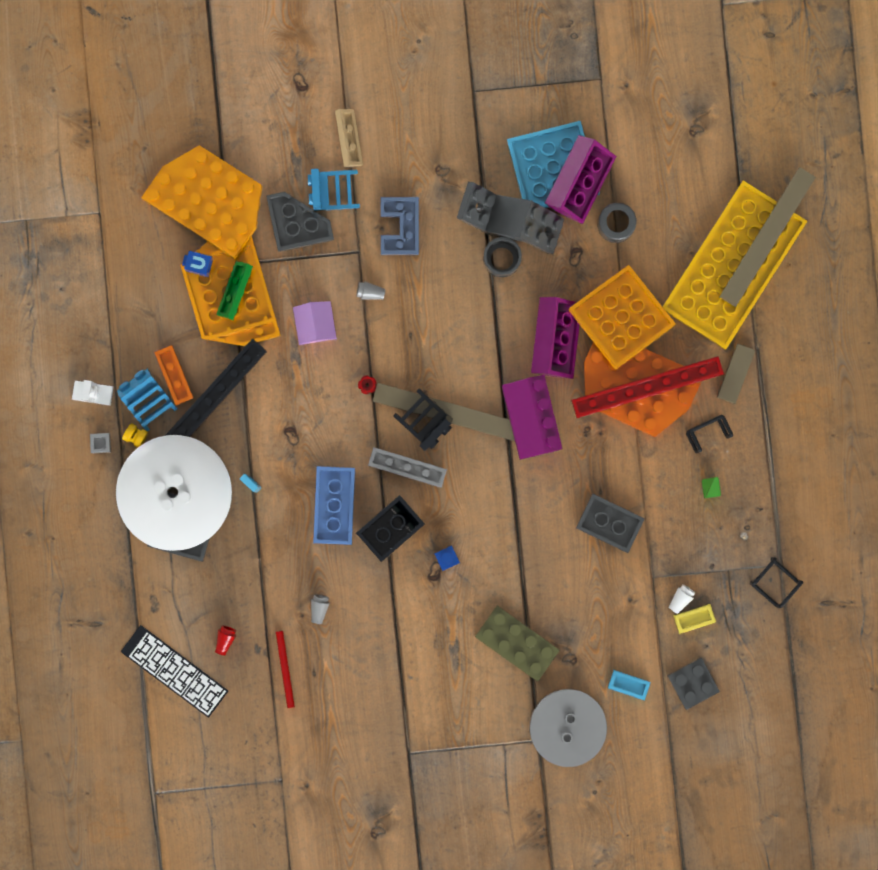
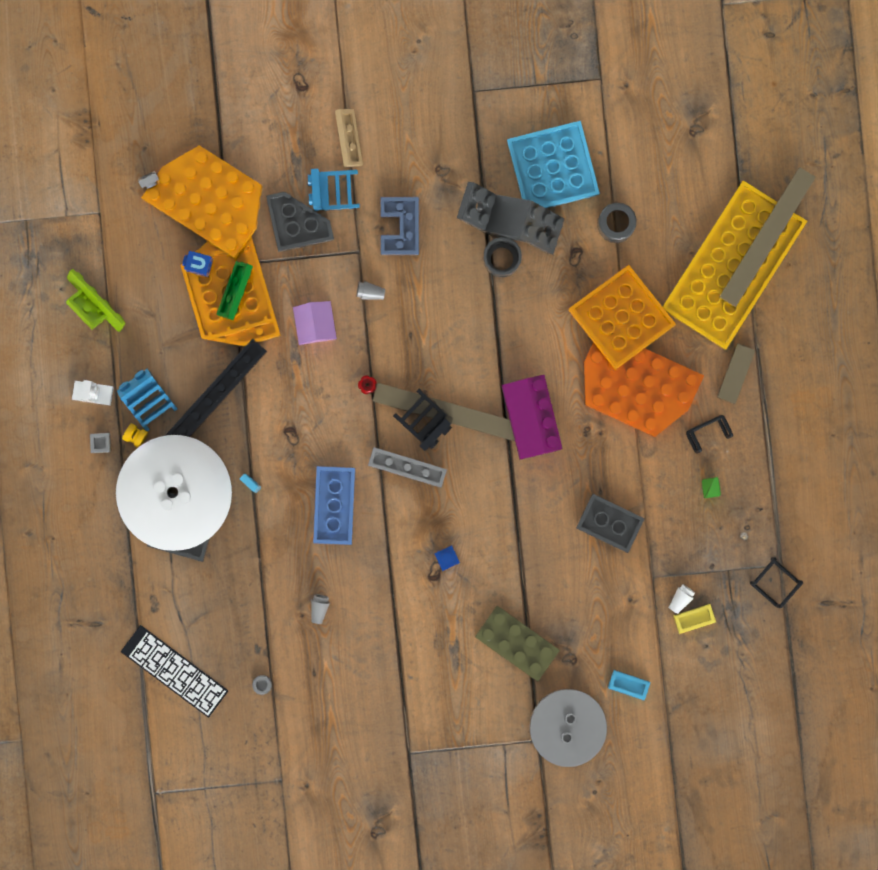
orange plate [154,345,194,406] -> none
red cone [215,625,236,656] -> none
red bar [276,631,295,708] -> none
black brick [356,495,425,562] -> none
magenta slope [531,297,580,379] -> none
magenta slope [545,135,617,224] -> none
red tile [571,356,724,418] -> none
dark grey plate [667,658,720,710] -> none
none -> lime bracket [66,269,125,332]
none -> light grey plate [138,171,159,189]
none -> light grey tile [252,675,272,695]

